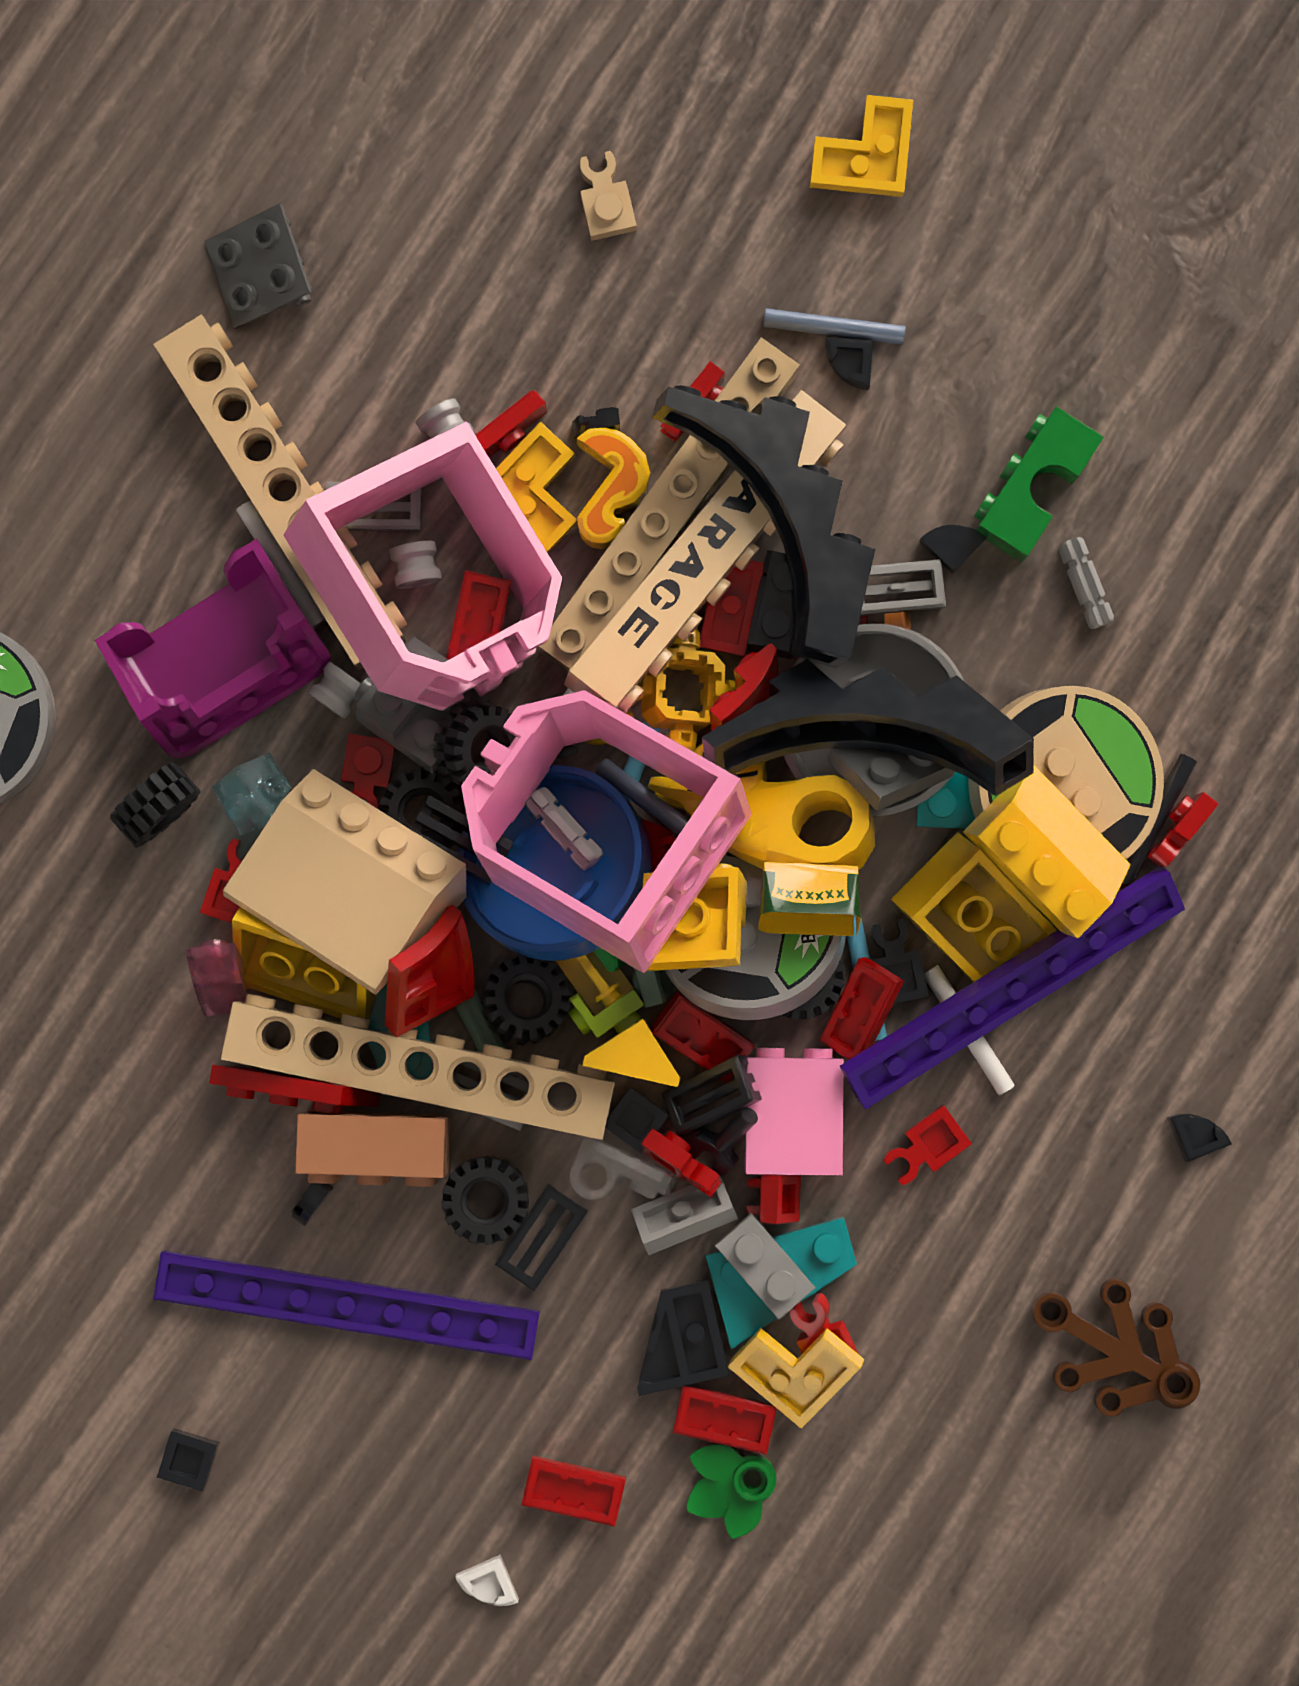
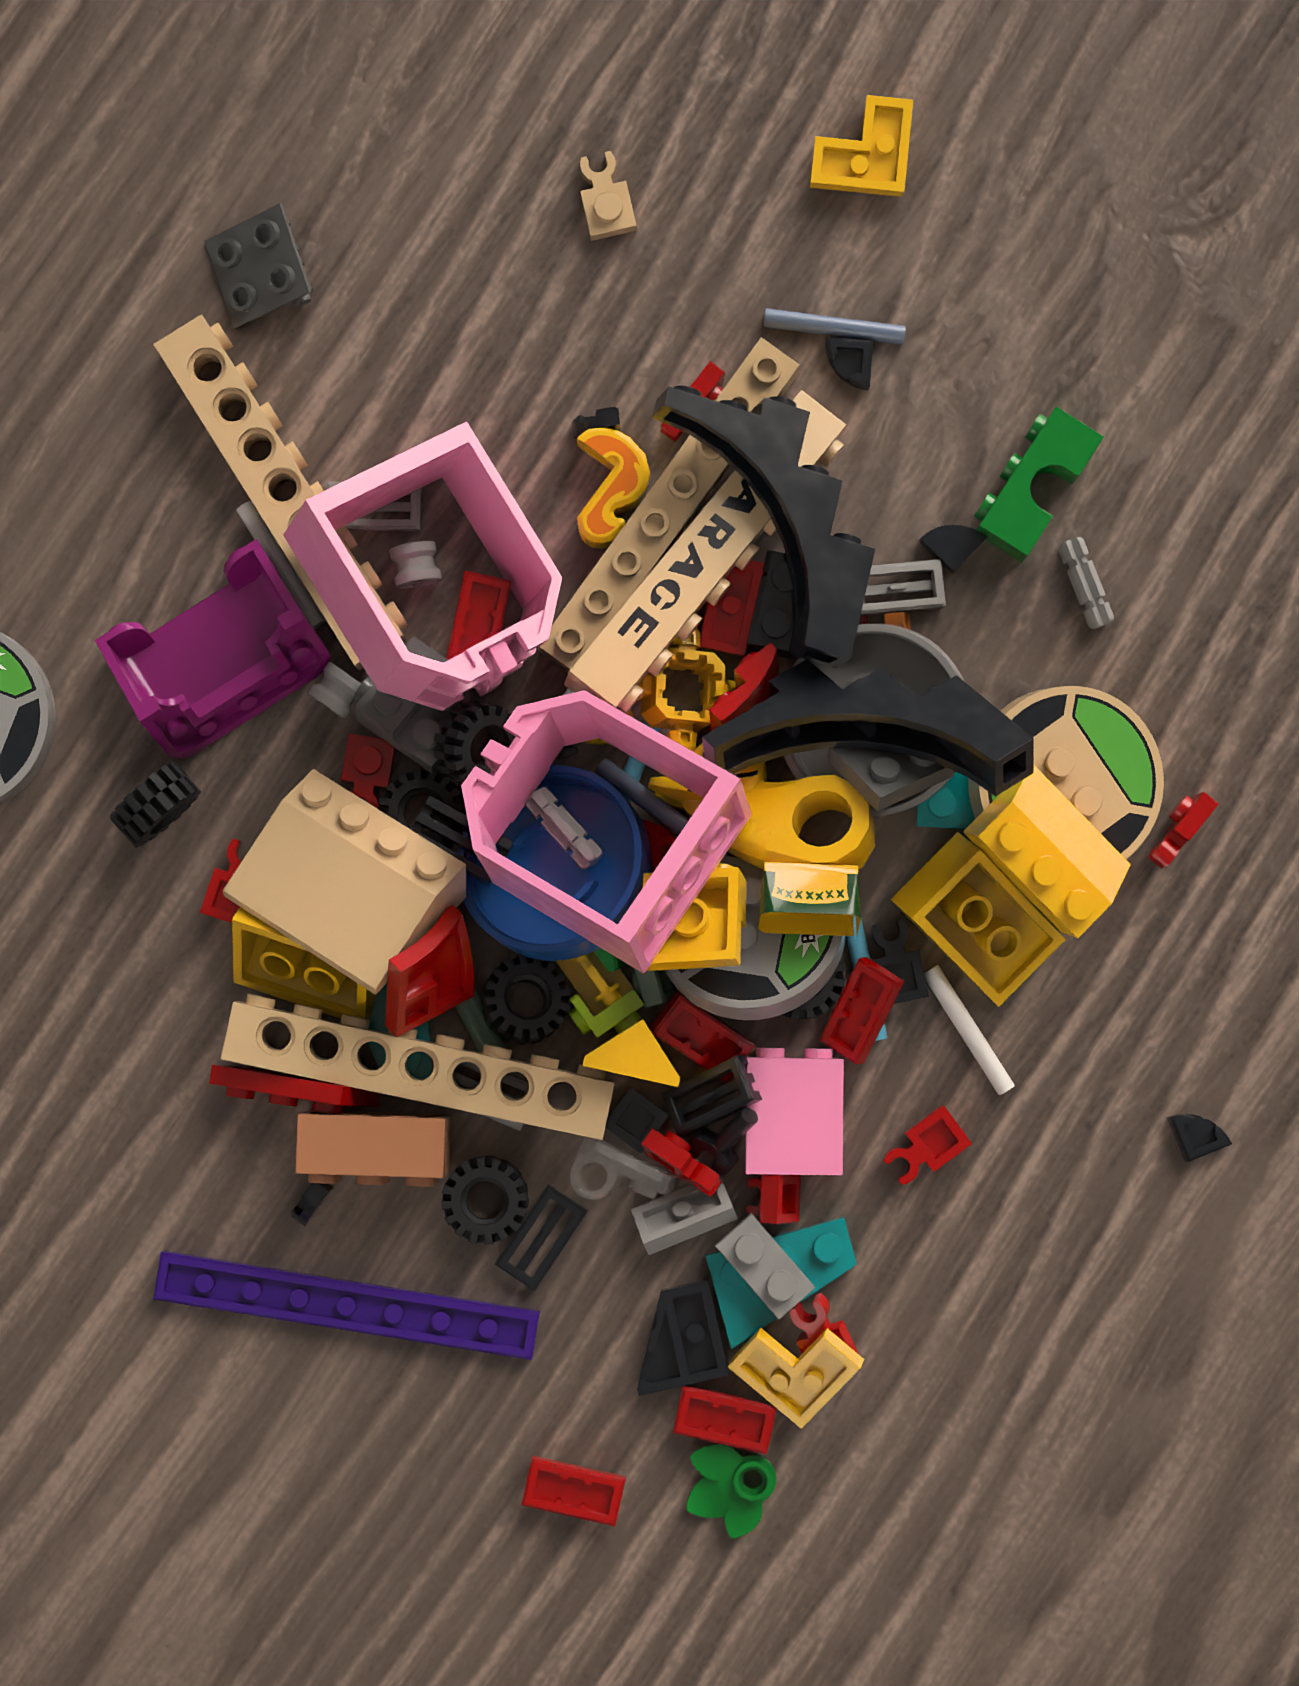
black tile [157,1428,220,1492] -> none
clear pink slope [186,940,251,1017] -> none
clear light blue brick [212,753,292,836] -> none
light grey wheel [415,399,475,439] -> none
white tile [455,1555,519,1607] -> none
red plate [475,390,547,458] -> none
yellow plate [496,422,578,554] -> none
dark purple plate [840,866,1185,1110] -> none
reddish brown plant [1031,1278,1200,1417] -> none
black bar [1122,753,1197,886] -> none

